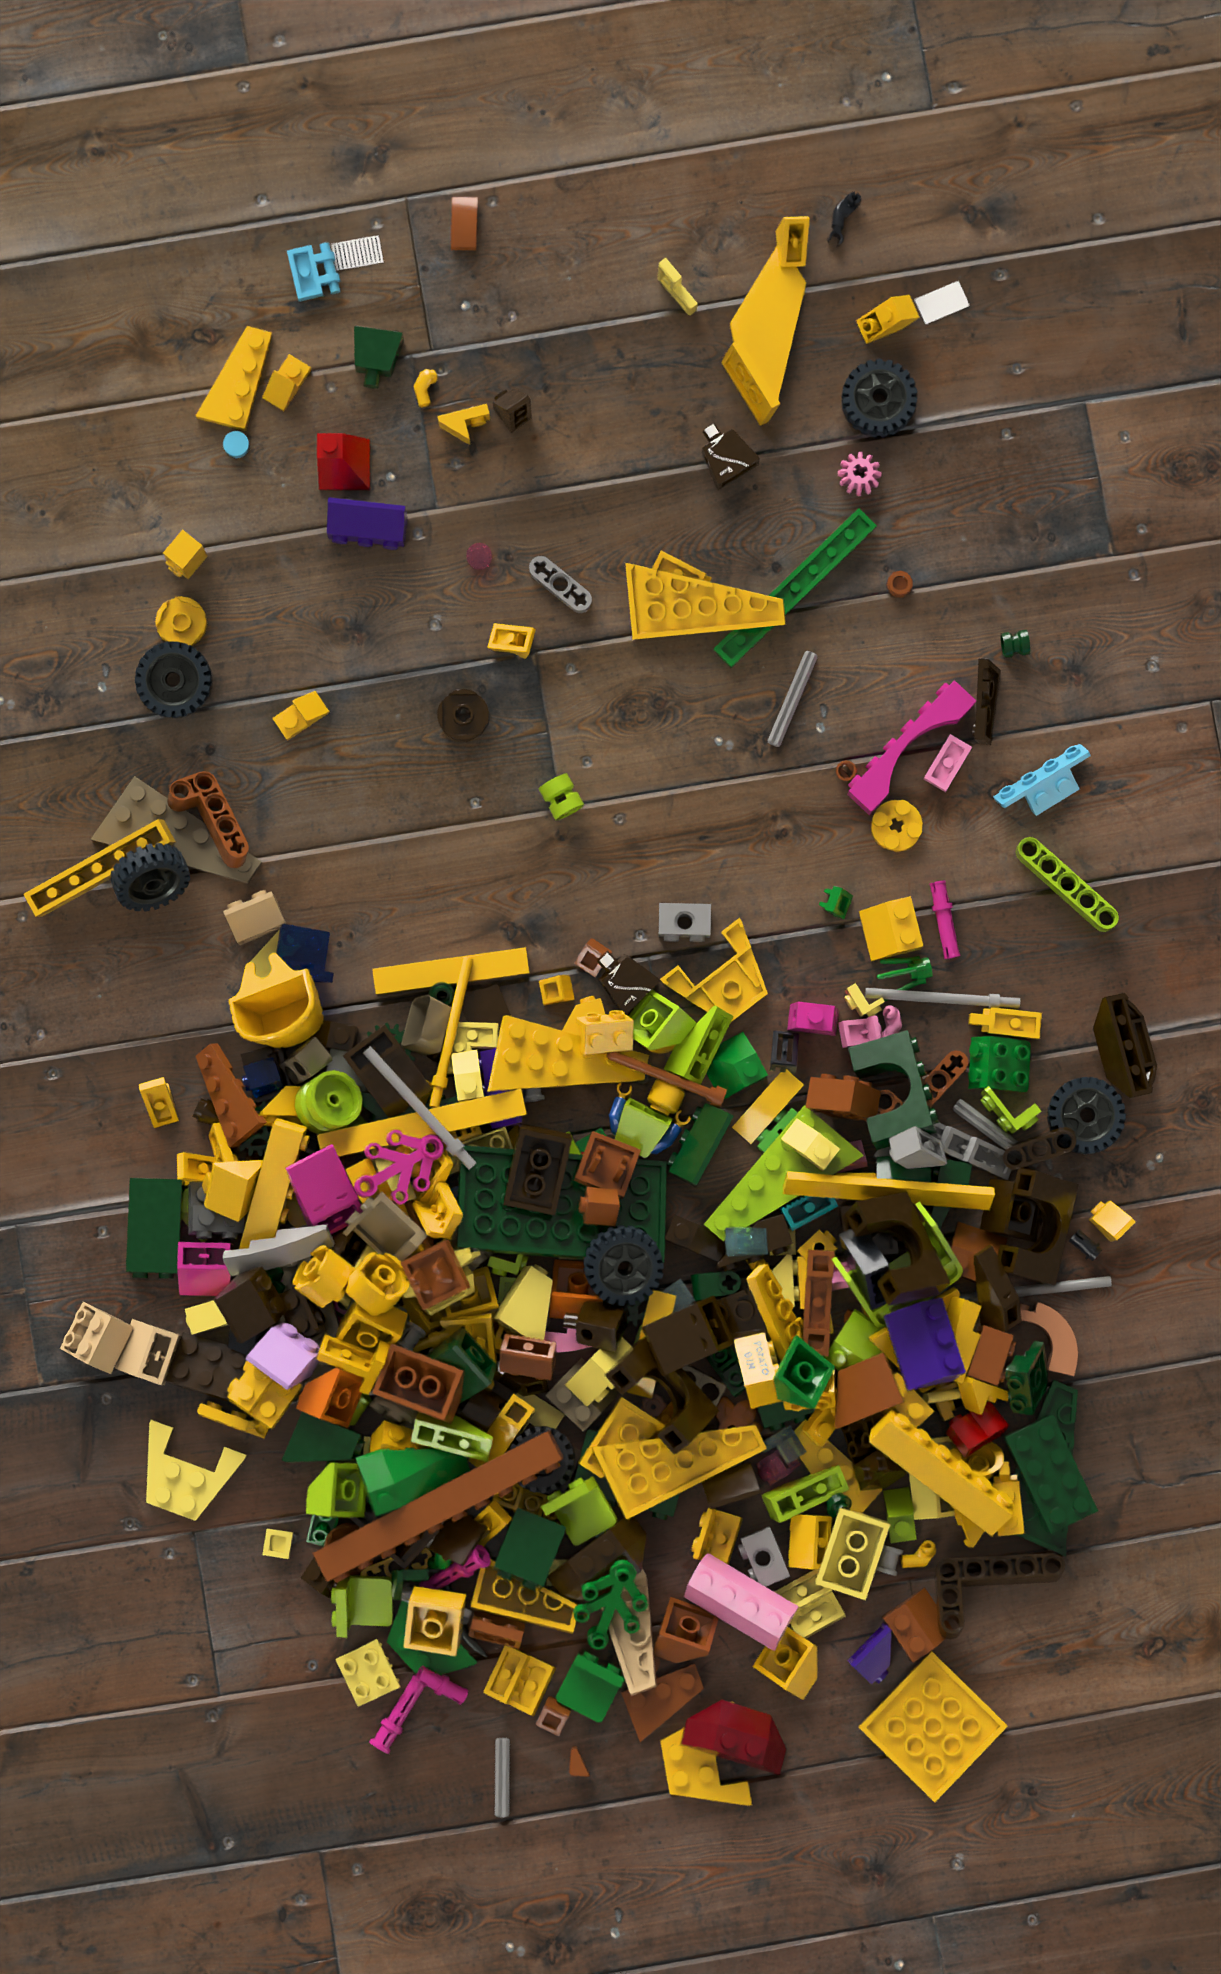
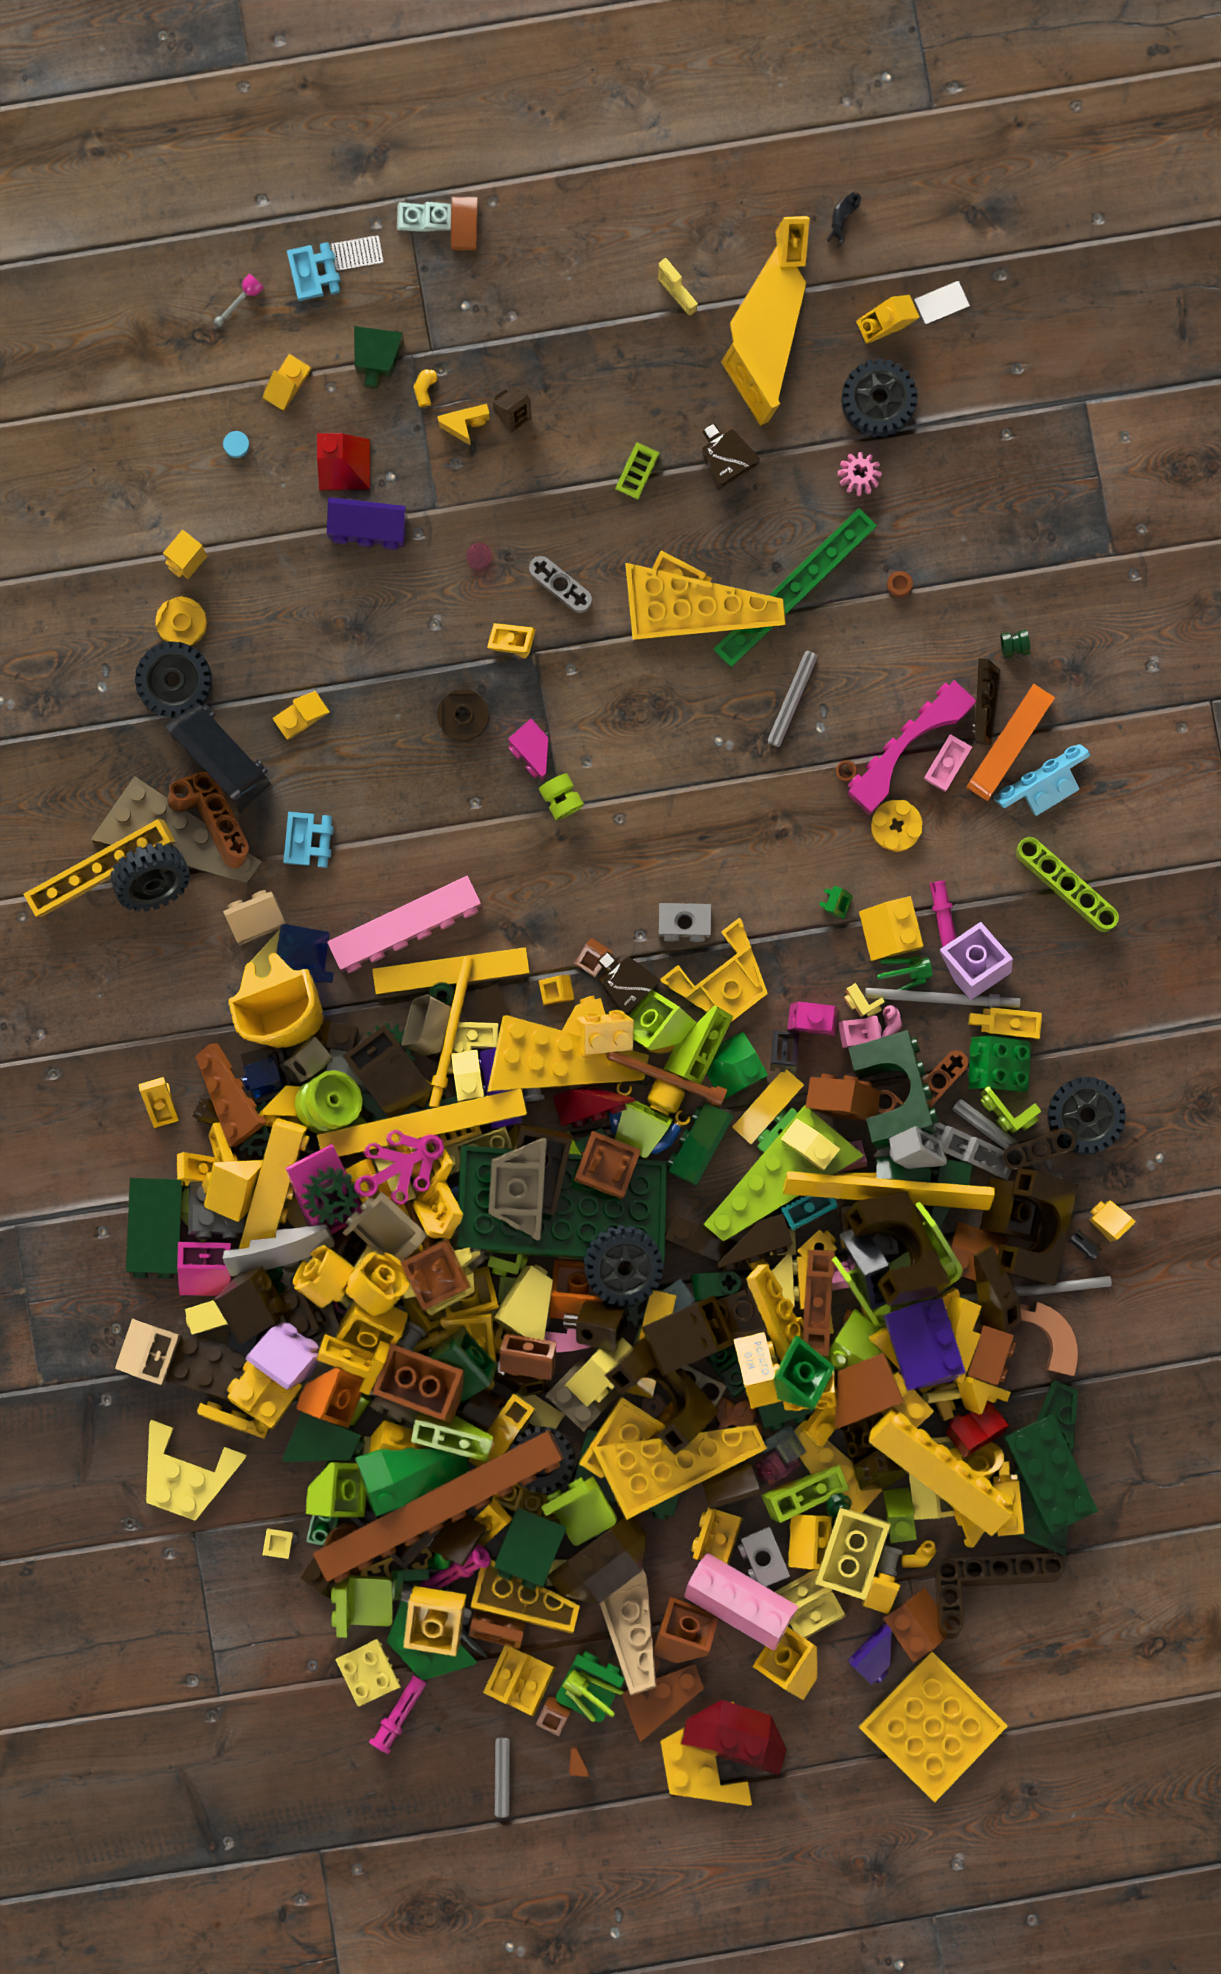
tan slope [60,1302,134,1374] -> none
yellow wing [196,326,272,431] -> none
light grey bar [363,1046,476,1170] -> none
dark pink pin [415,1666,468,1705] -> none
green plant [573,1560,648,1650] -> none
dark orange brick [579,1187,620,1226] -> none
clear light blue slope [725,1227,768,1256] -> none
dark green plate [1005,1341,1049,1415] -> none
dark brown wedge [1093,993,1157,1098] -> none
none -> black windscreen [165,703,271,811]
none -> hinge [214,274,264,327]
none -> medium azure plate [283,812,334,868]
none -> dark green gear [301,1166,360,1225]
none -> bright pink brick [327,875,481,974]
none -> light aqua slope [397,202,451,231]
none -> dark tan wing [489,1138,546,1240]
none -> dark pink slope [508,719,549,781]
none -> dark red slope [553,1086,635,1128]
none -> lime plant [562,1669,623,1722]
none -> lime slope [615,442,660,500]
none -> yellow slope [862,1572,900,1614]
none -> lavender slope [940,922,1013,1000]
none -> orange beam [966,684,1055,801]

